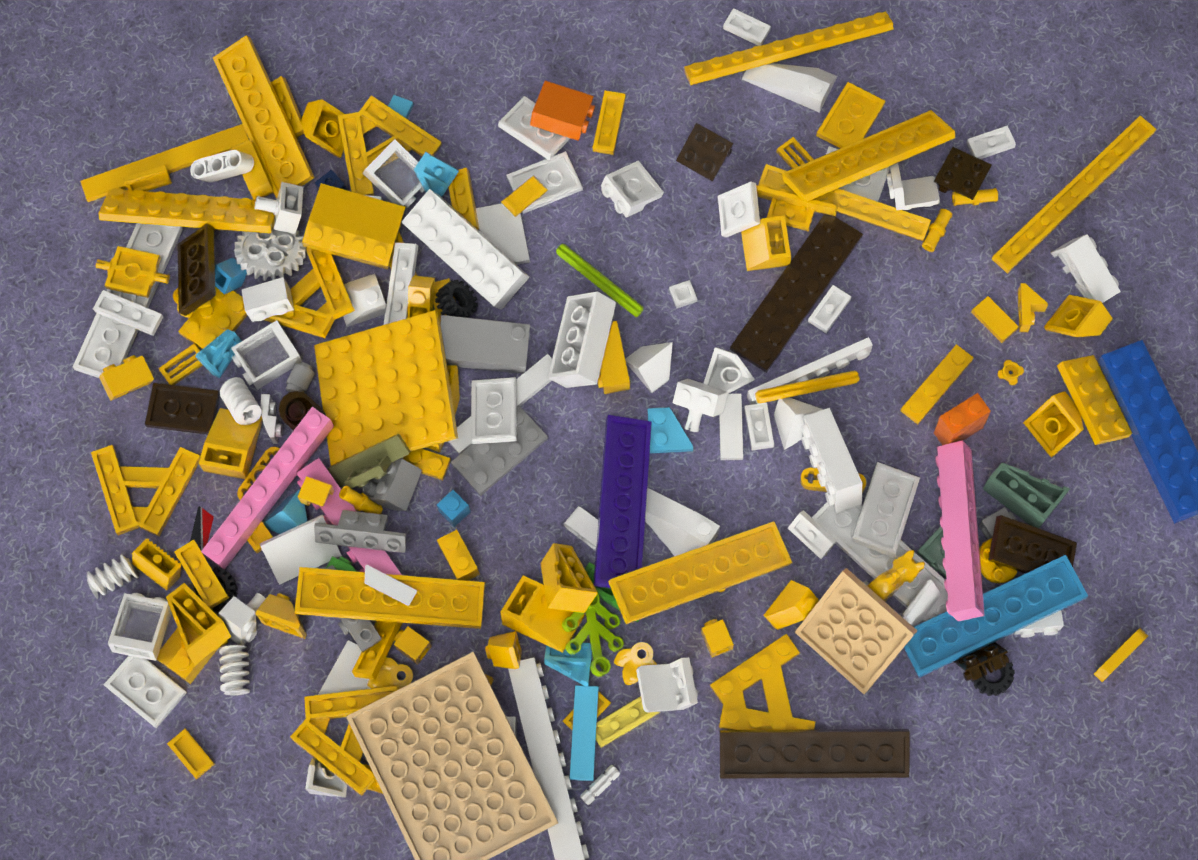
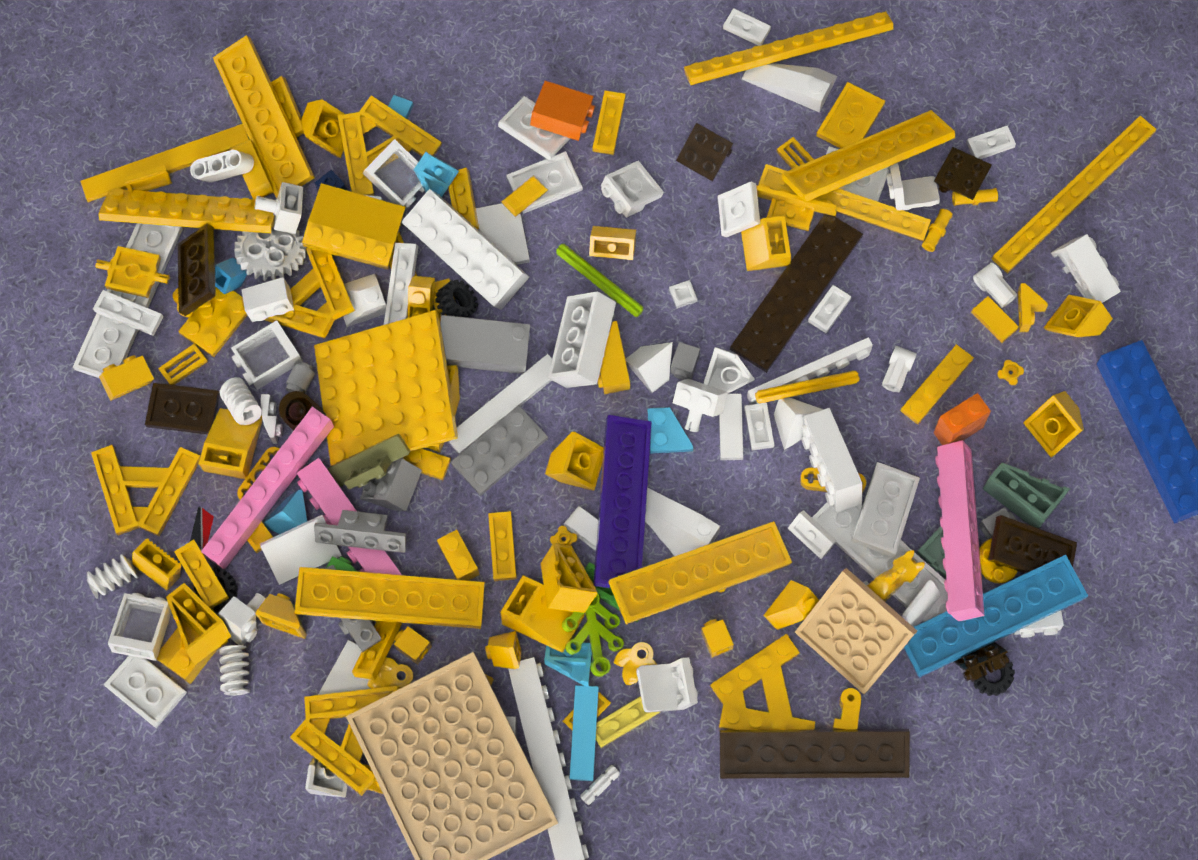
yellow tile [167,729,215,779] -> none
medium azure wing [195,329,242,378] -> none
yellow panel [298,476,334,506] -> none
yellow pin [339,485,383,514] -> none
white sticker [365,565,417,606] -> none
dark azure brick [437,490,470,527] -> none
white tile [471,377,517,444] -> none
yellow plate [1057,355,1132,445] -> none
yellow beam [1094,628,1148,682] -> none
none -> yellow plate [488,511,517,581]
none -> yellow slope [545,431,604,491]
none -> yellow plate [550,526,577,546]
none -> yellow brick [589,226,636,260]
none -> light grey brick [671,342,700,380]
none -> yellow leg [832,688,861,730]
none -> white piece [882,346,917,393]
none -> white piece [973,263,1017,308]

